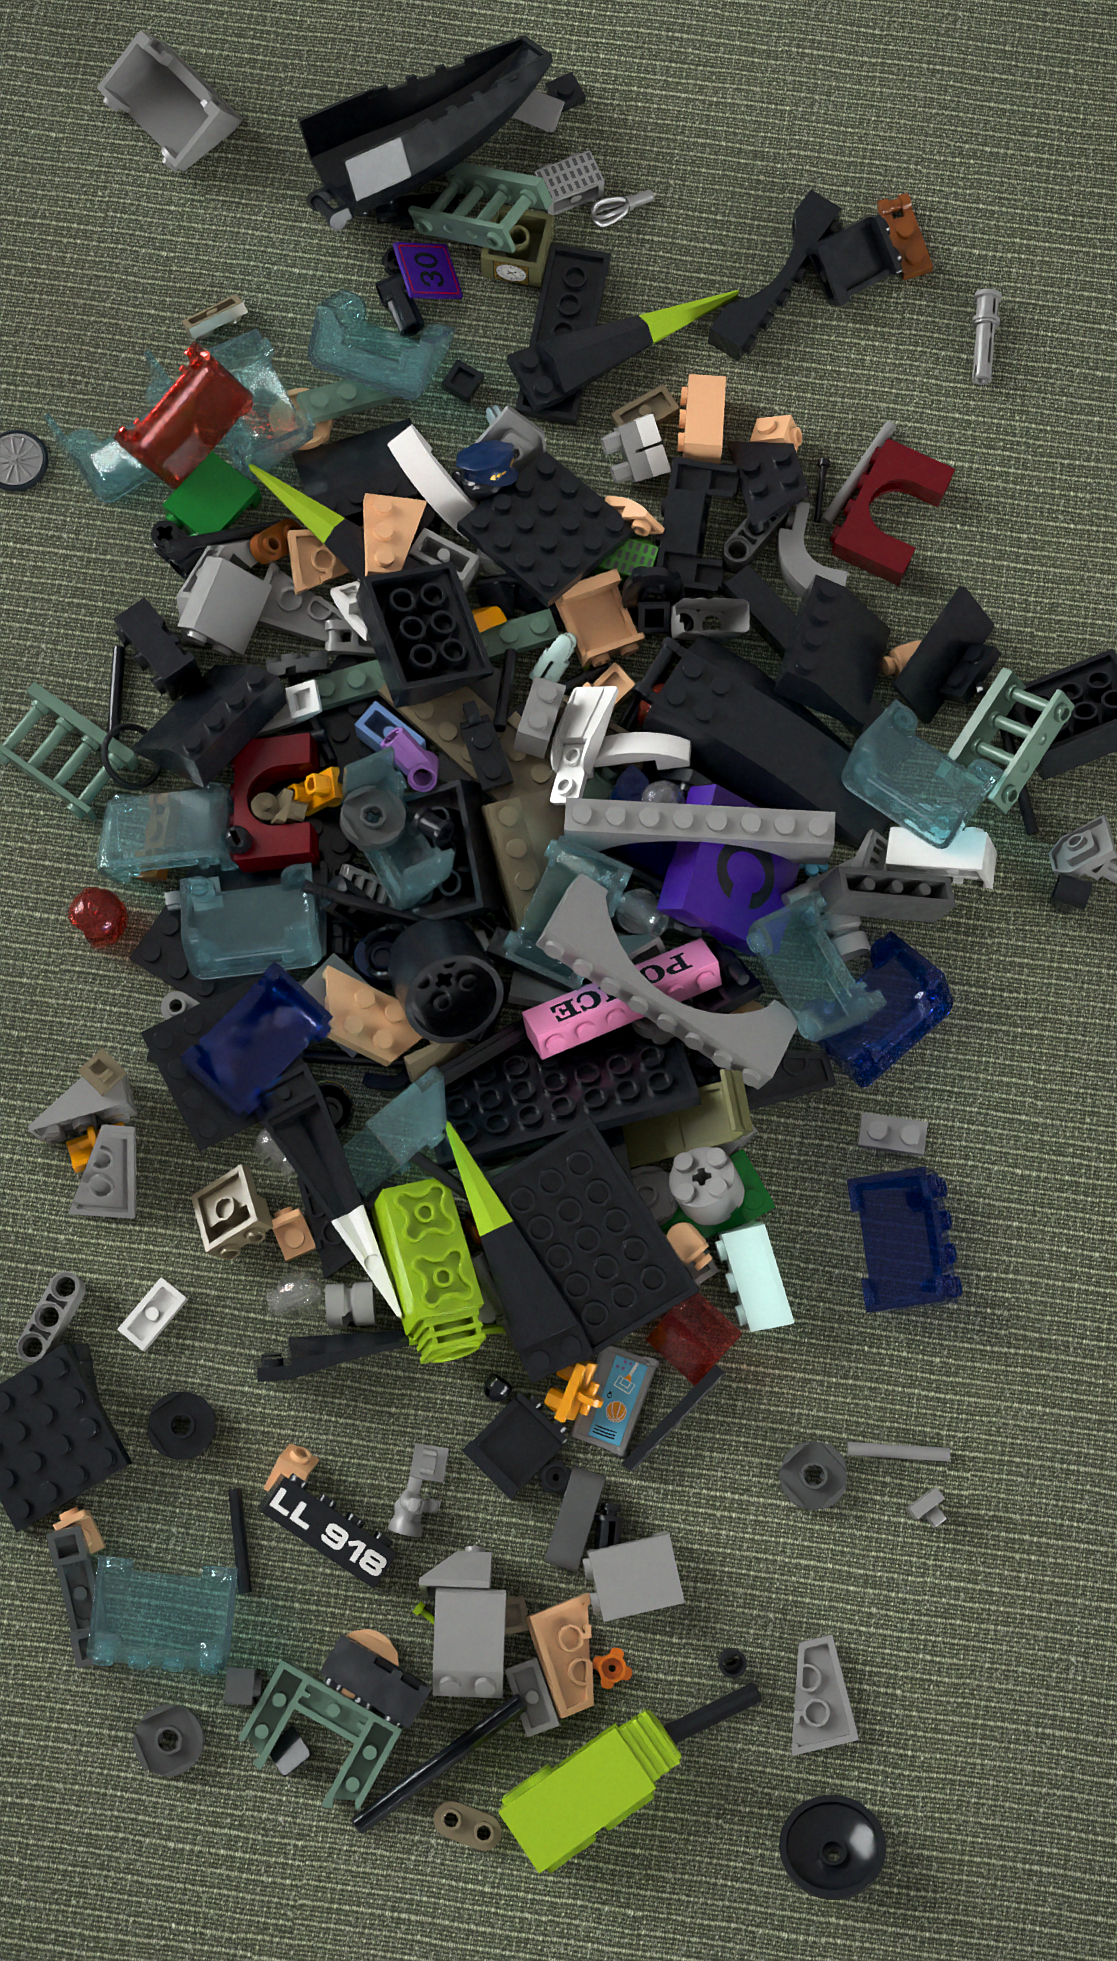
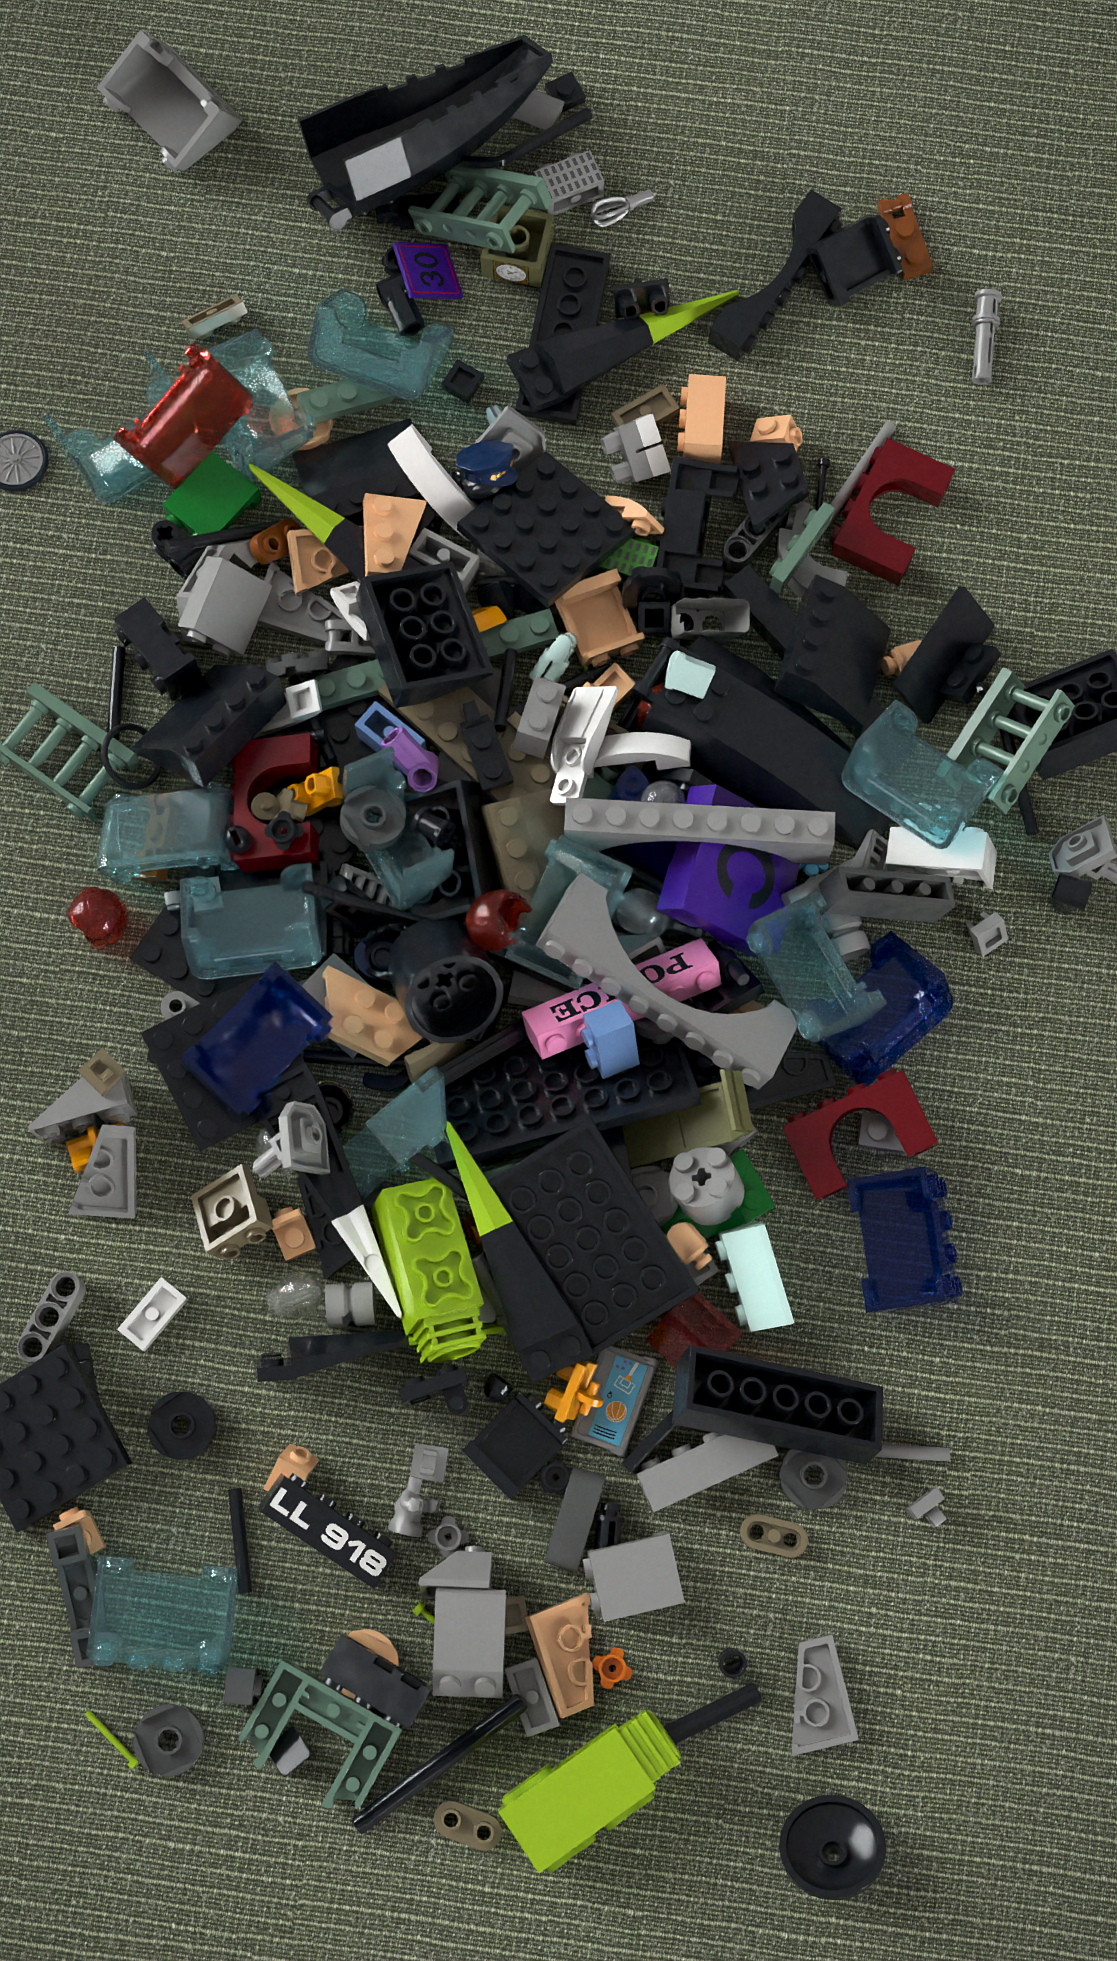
none -> lime piece [84,1710,140,1770]
none -> light grey piece [252,1101,330,1178]
none -> black plate [264,811,304,851]
none -> black plate [398,1364,470,1416]
none -> light grey plate [428,1516,469,1558]
none -> black piece [462,108,592,168]
none -> clear red piece [466,890,532,951]
none -> medium blue brick [581,1000,640,1079]
none -> black hips [613,278,670,320]
none -> light grey brick [636,1432,779,1513]
none -> light aqua tile [665,651,715,699]
none -> black brick [672,1345,883,1465]
none -> dark tan plate [739,1514,808,1558]
none -> sand green plate [769,502,835,594]
none -> dark red arch [782,1068,939,1201]
none -> light grey tile [966,912,1008,957]

